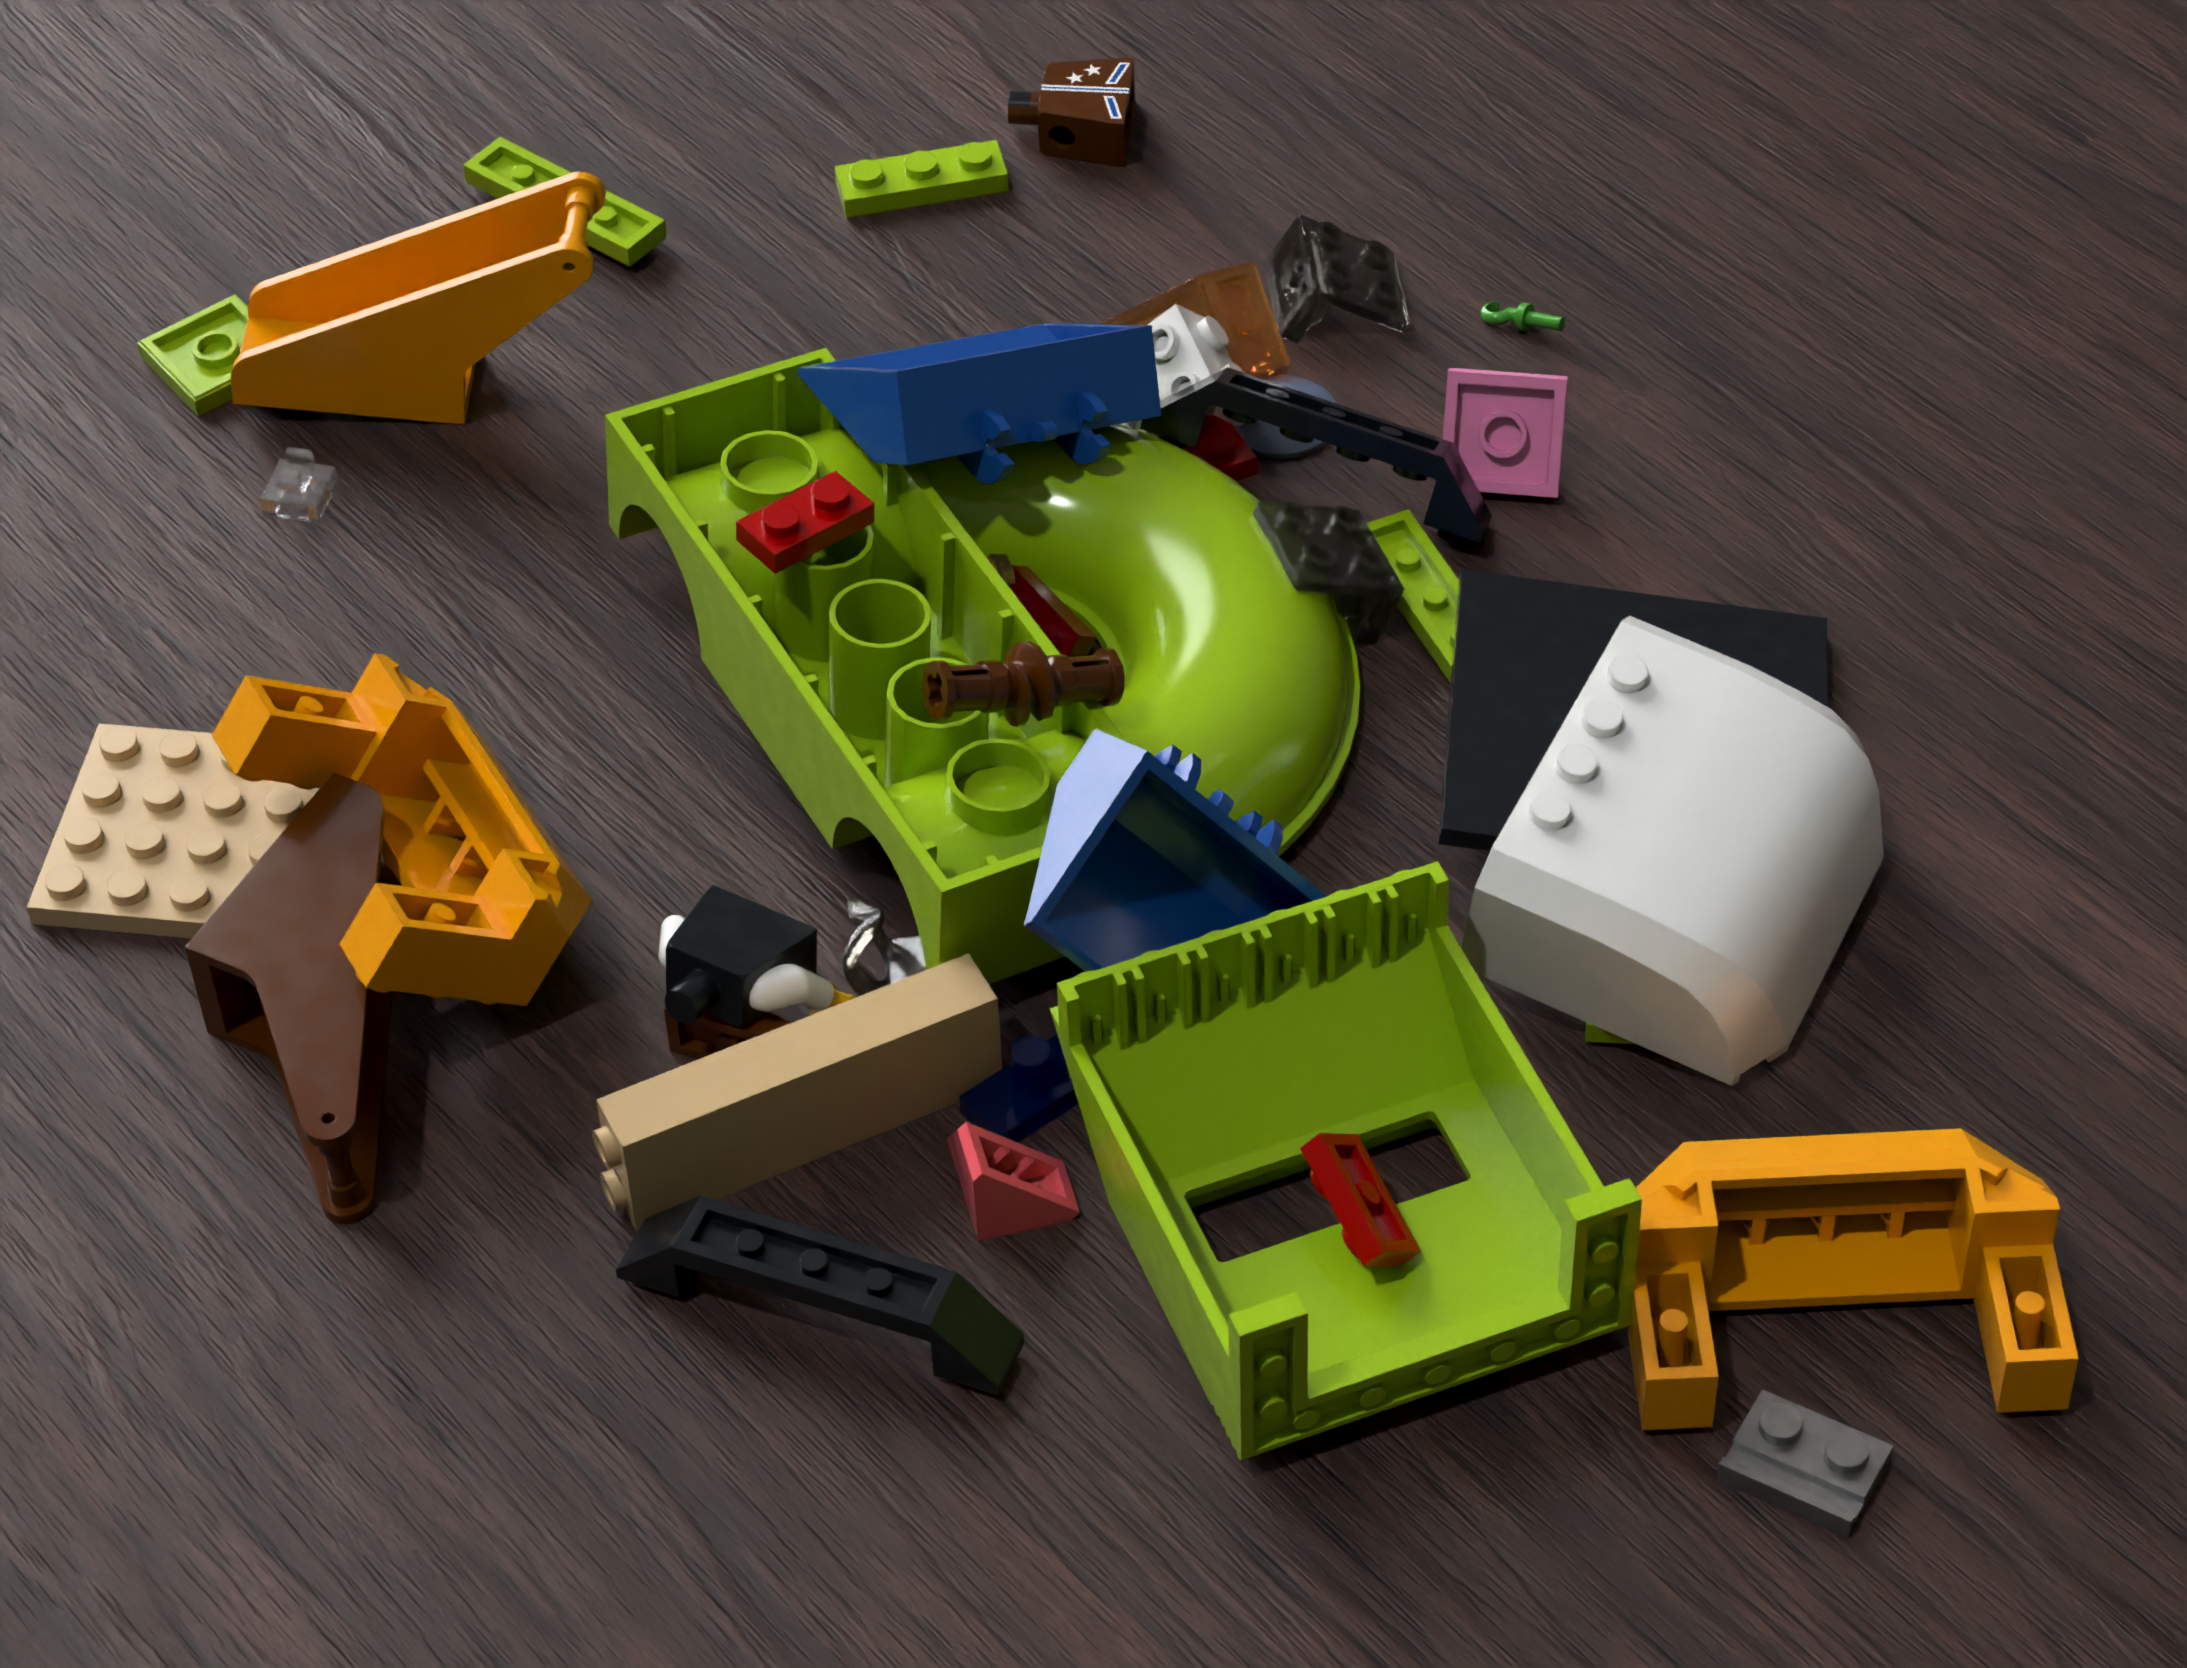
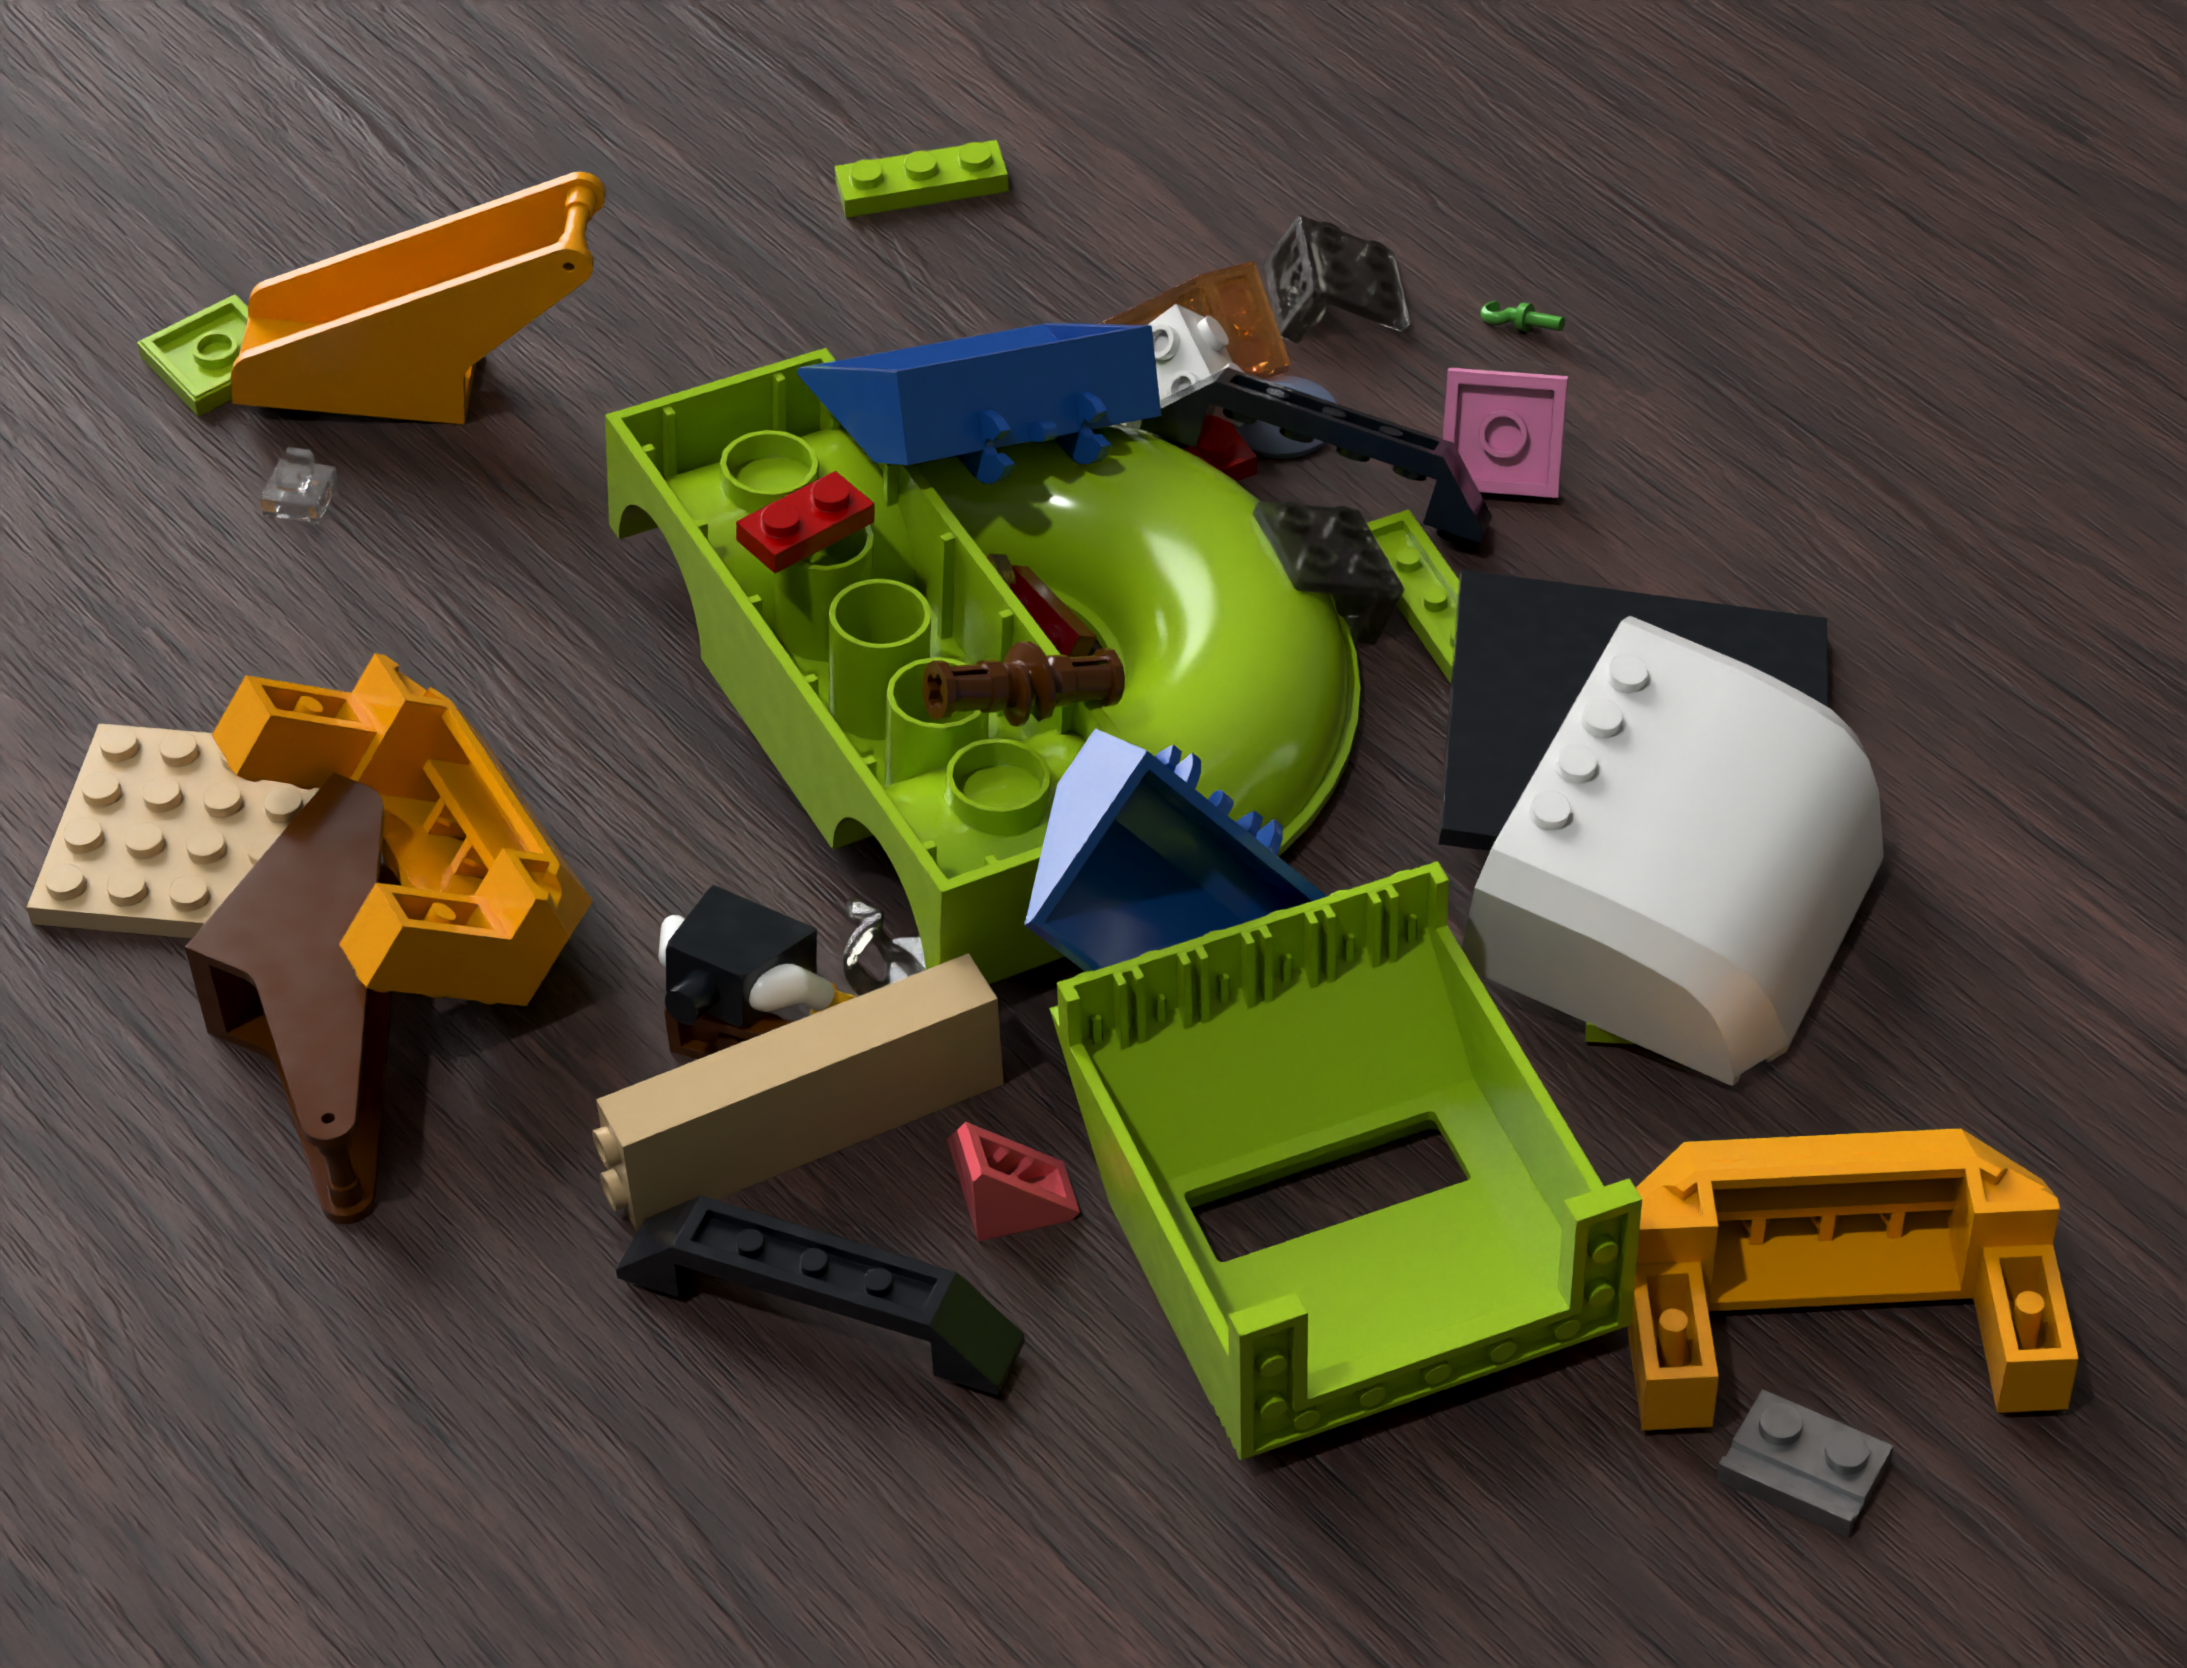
lime plate [463,137,667,267] -> none
clear blue tile [959,1034,1079,1143] -> none
reddish brown torso [1008,58,1135,167] -> none
red plate [1300,1133,1421,1266] -> none

